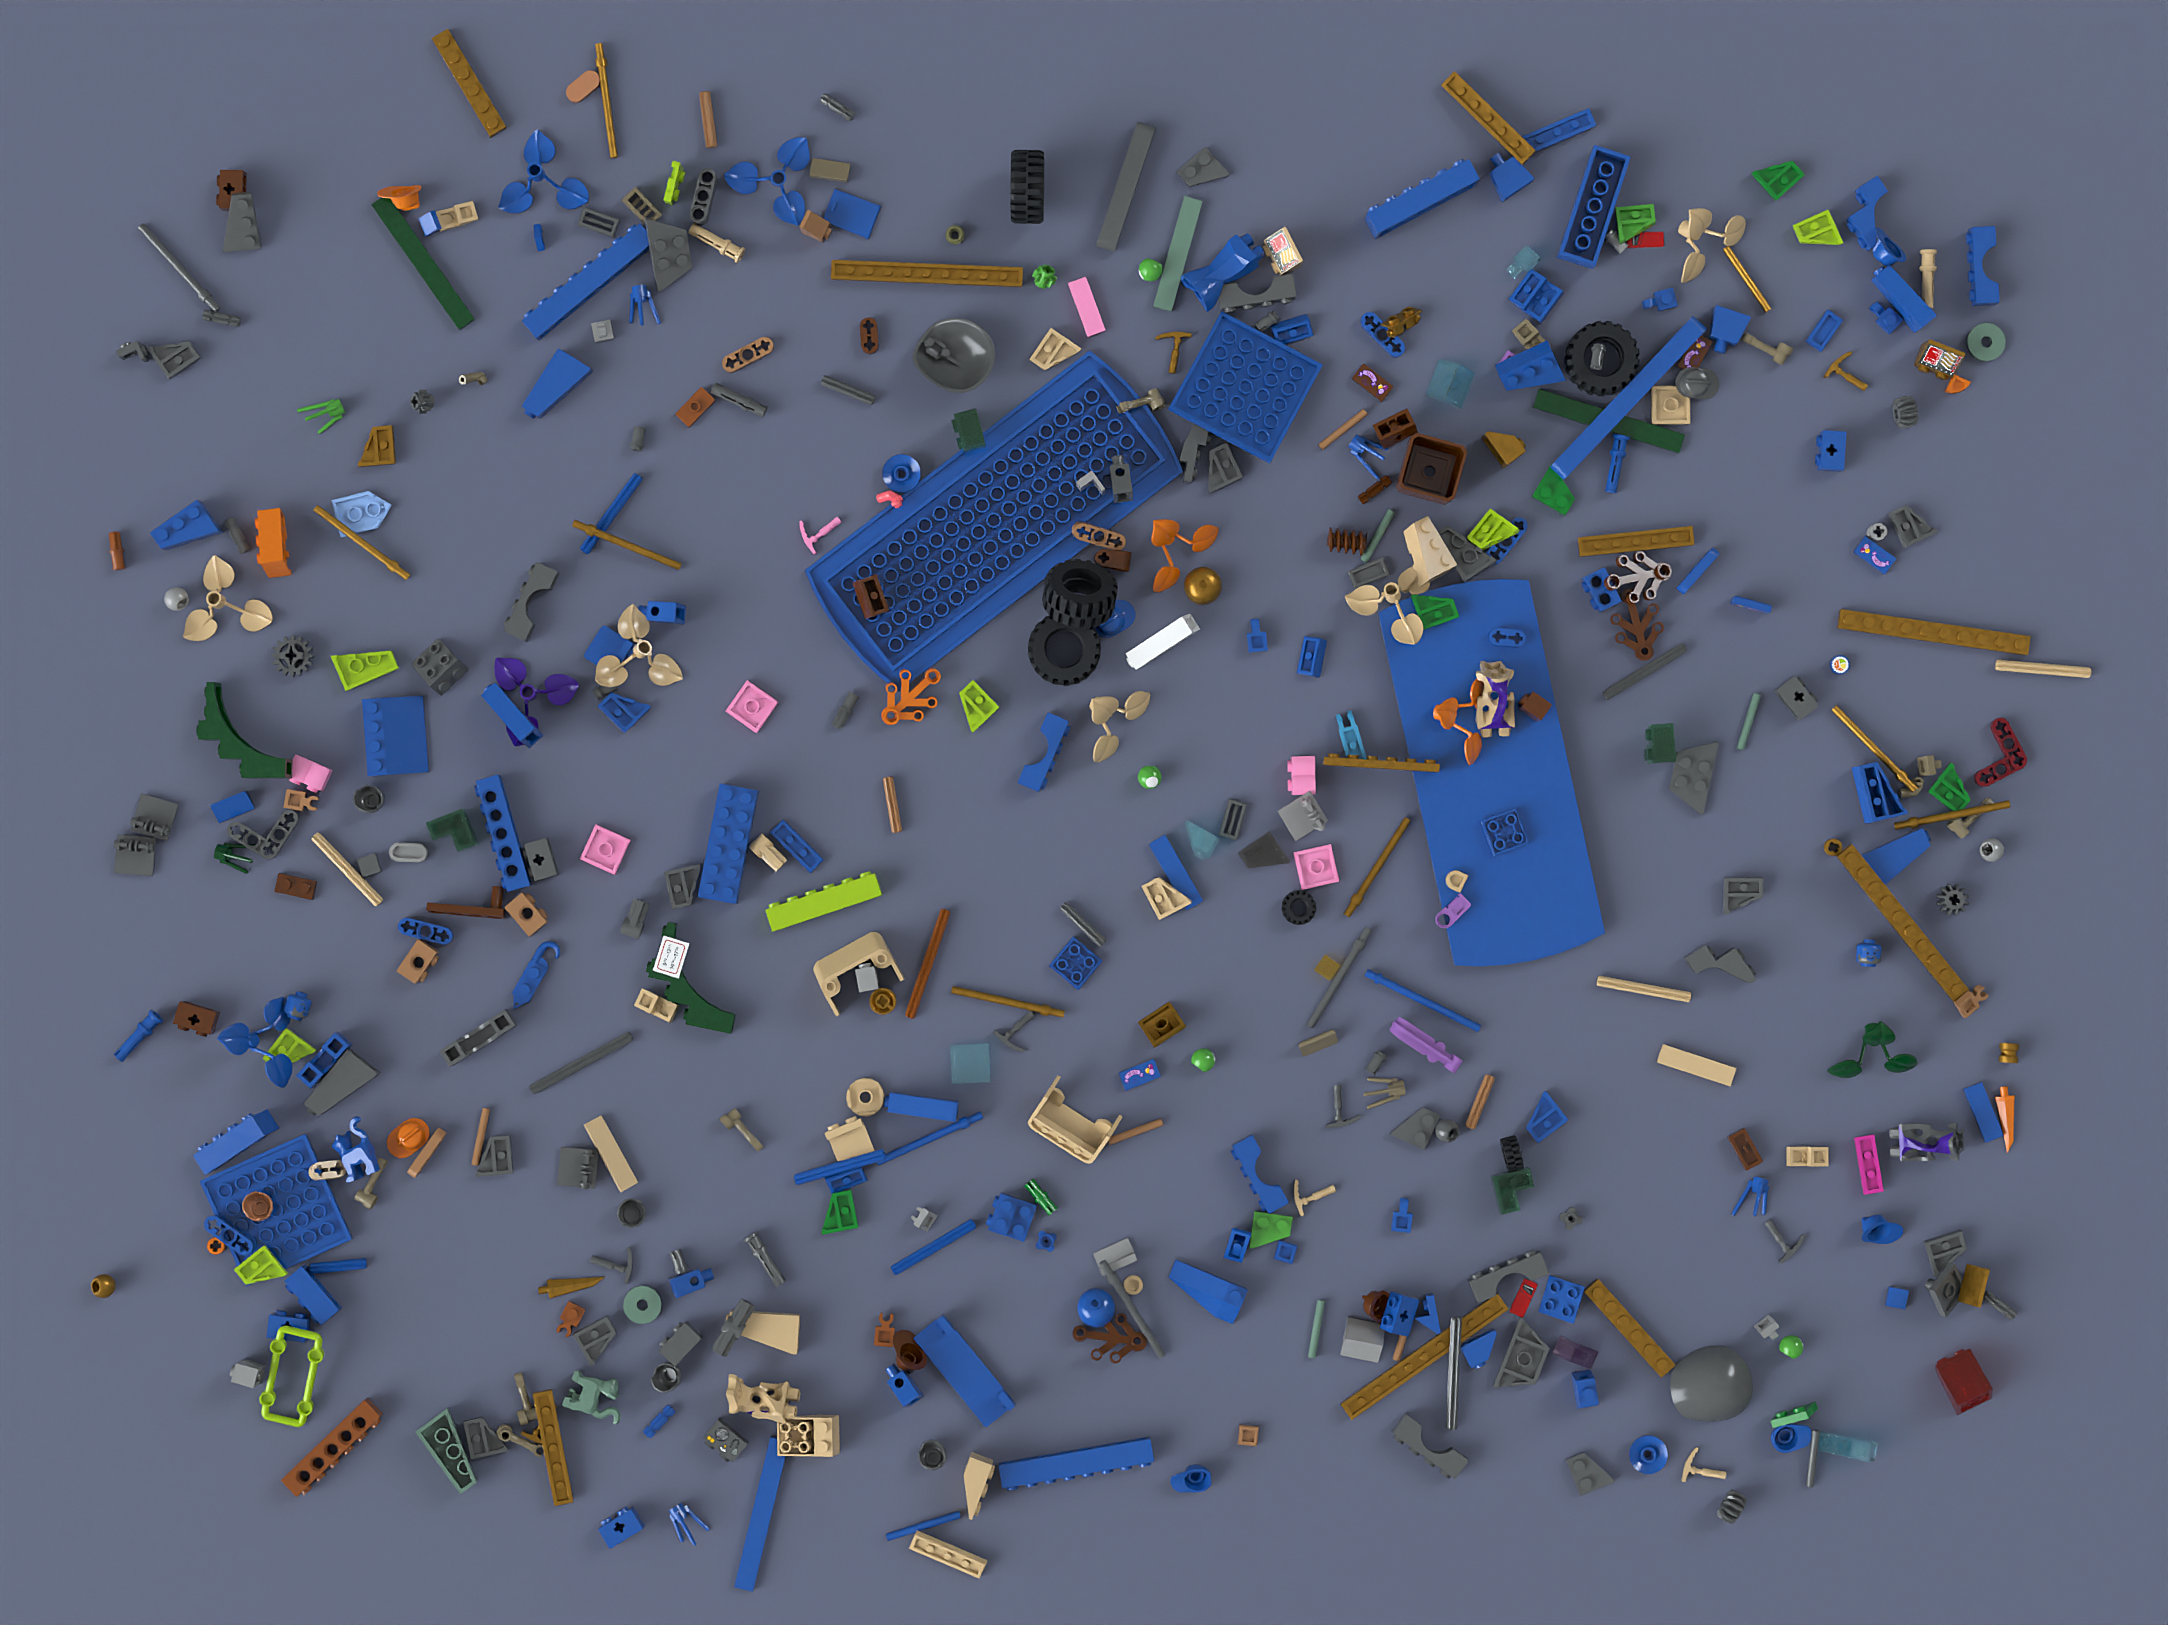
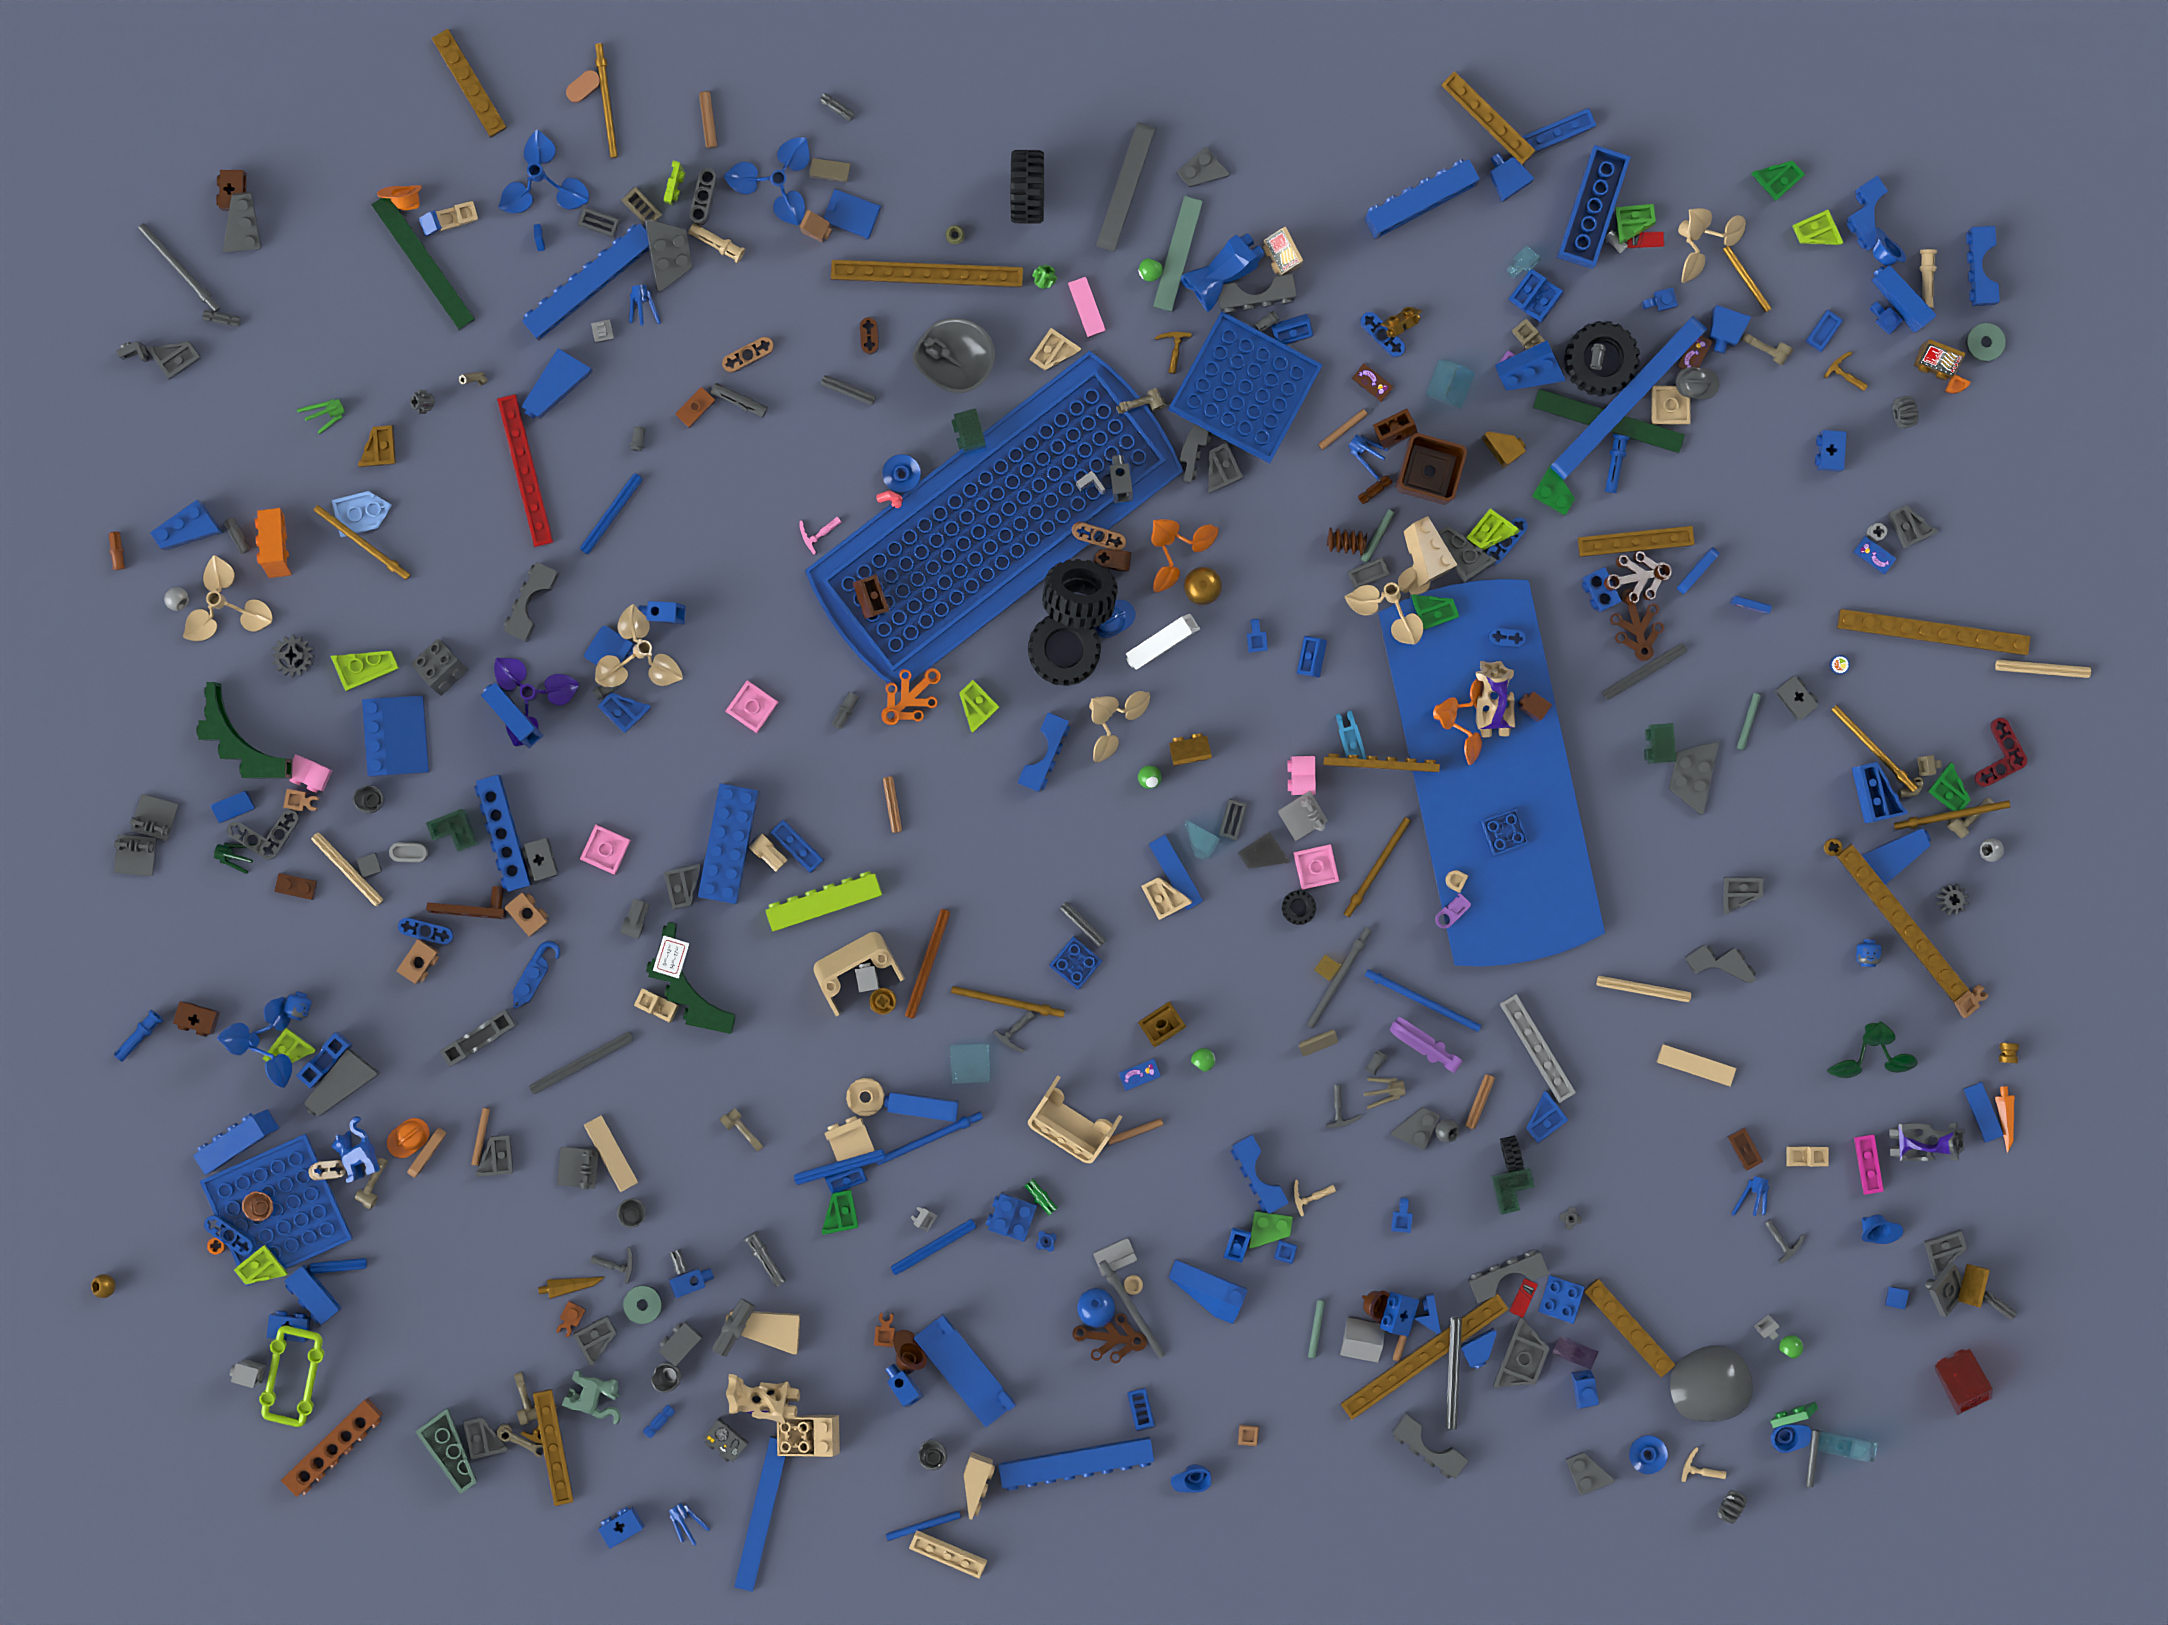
pearl gold bar [572,520,682,570] -> none
none -> red tile [497,394,554,547]
none -> blue slope [1127,1388,1155,1431]
none -> pearl gold slope [1169,733,1212,766]
none -> light grey plate [1500,994,1576,1103]

